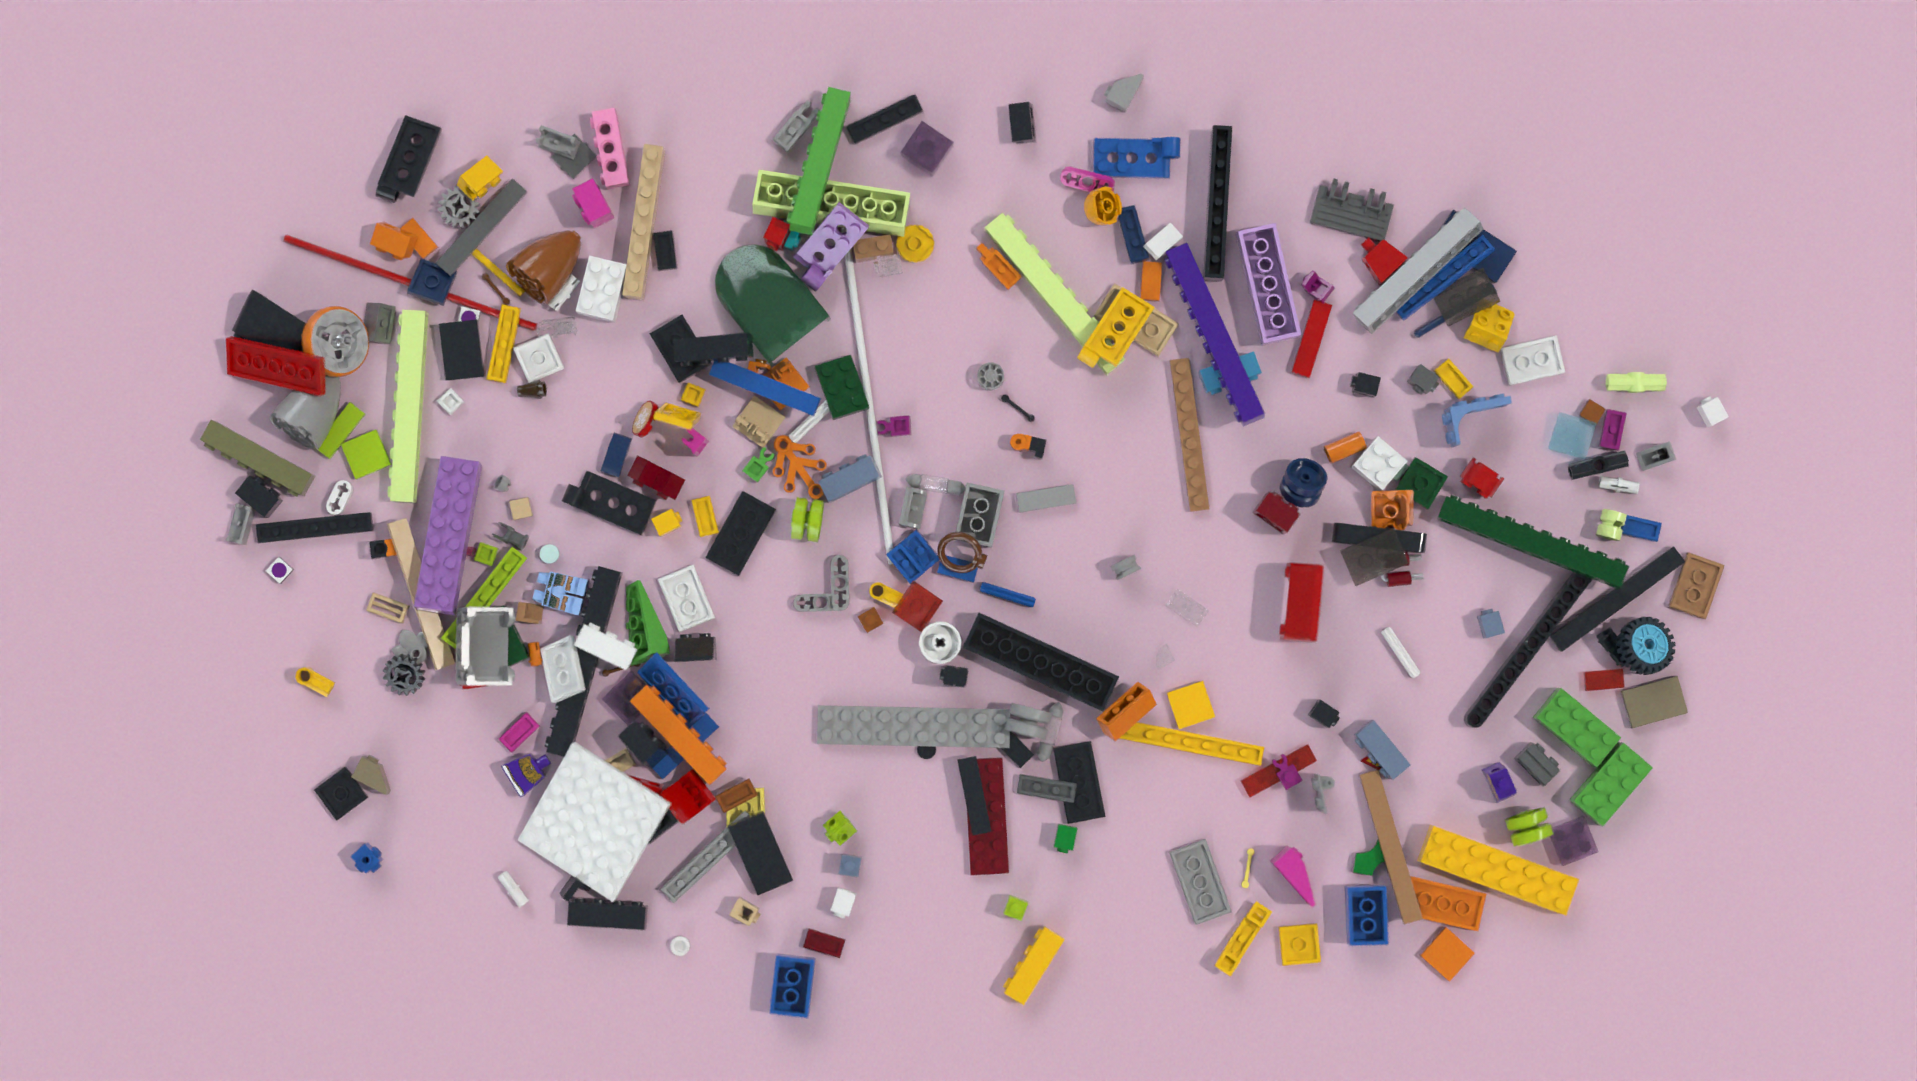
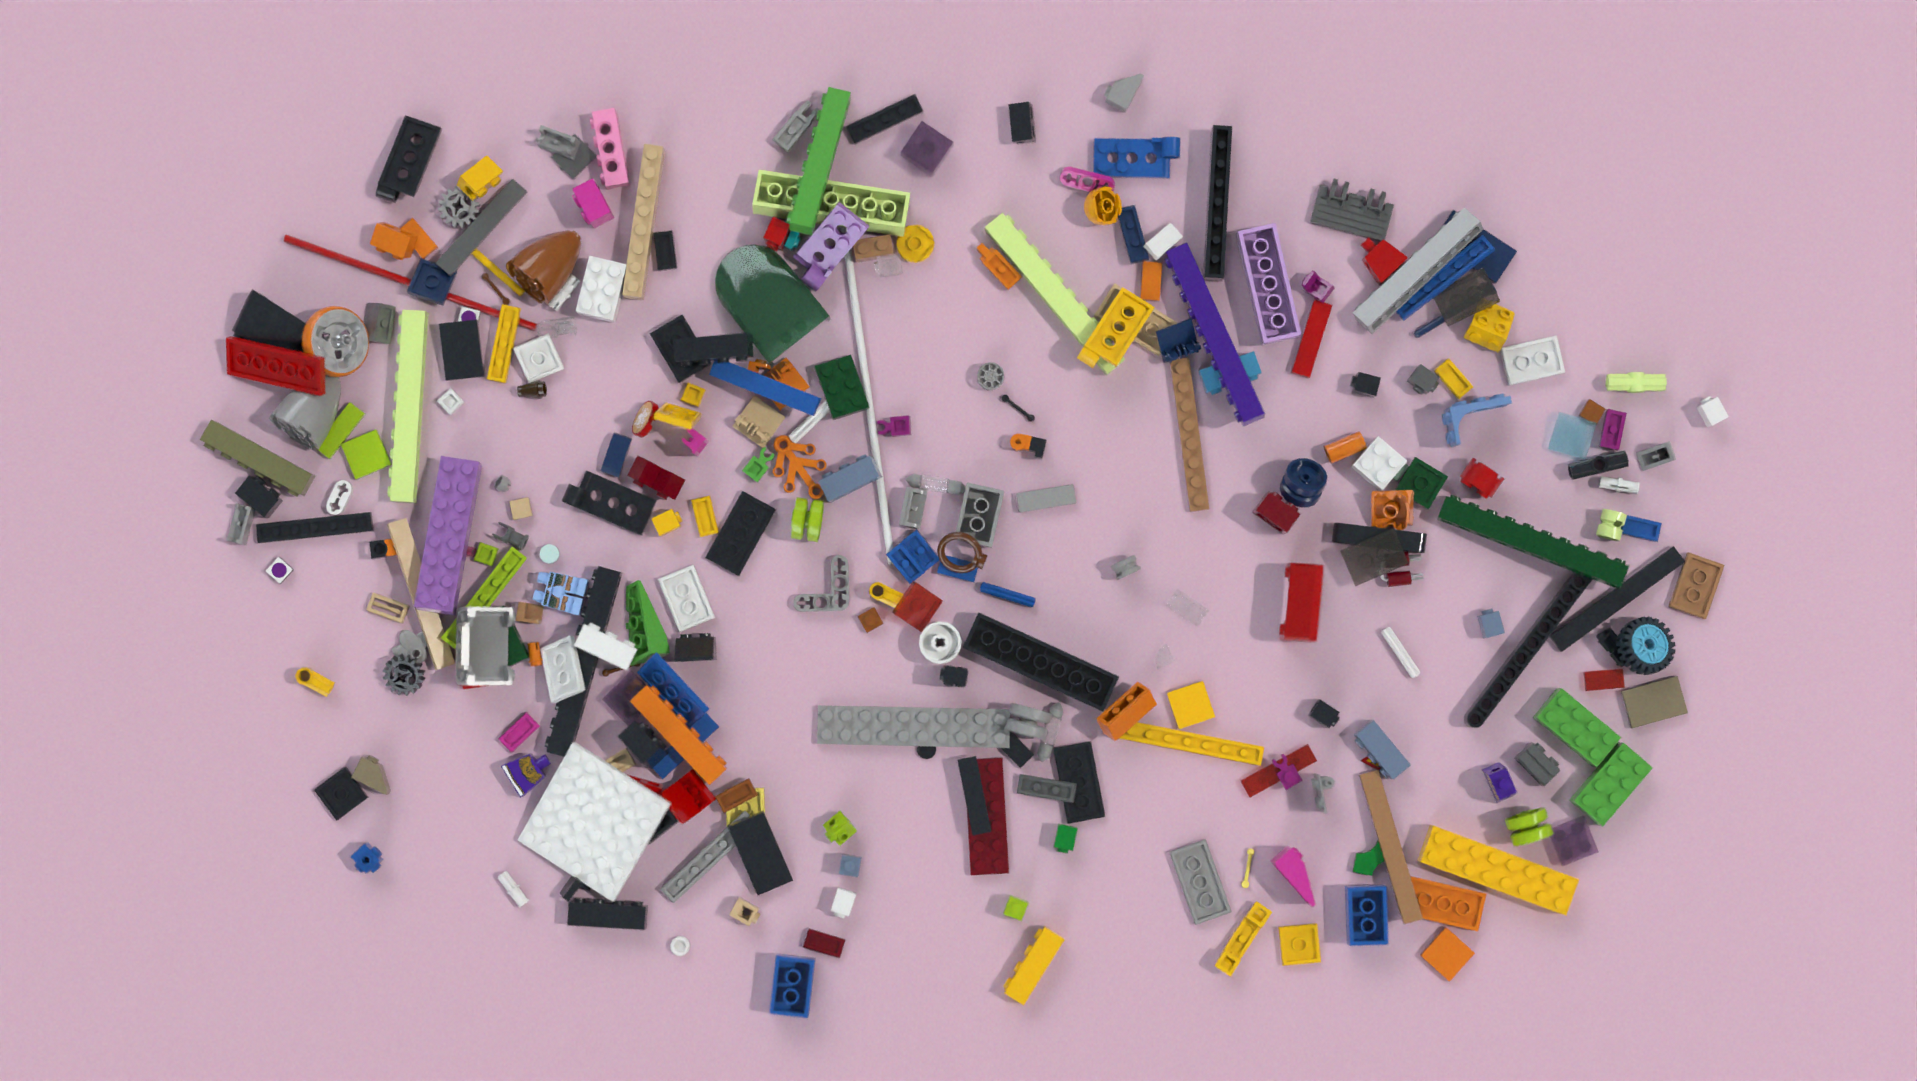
none -> dark blue hinge [1156,318,1201,363]

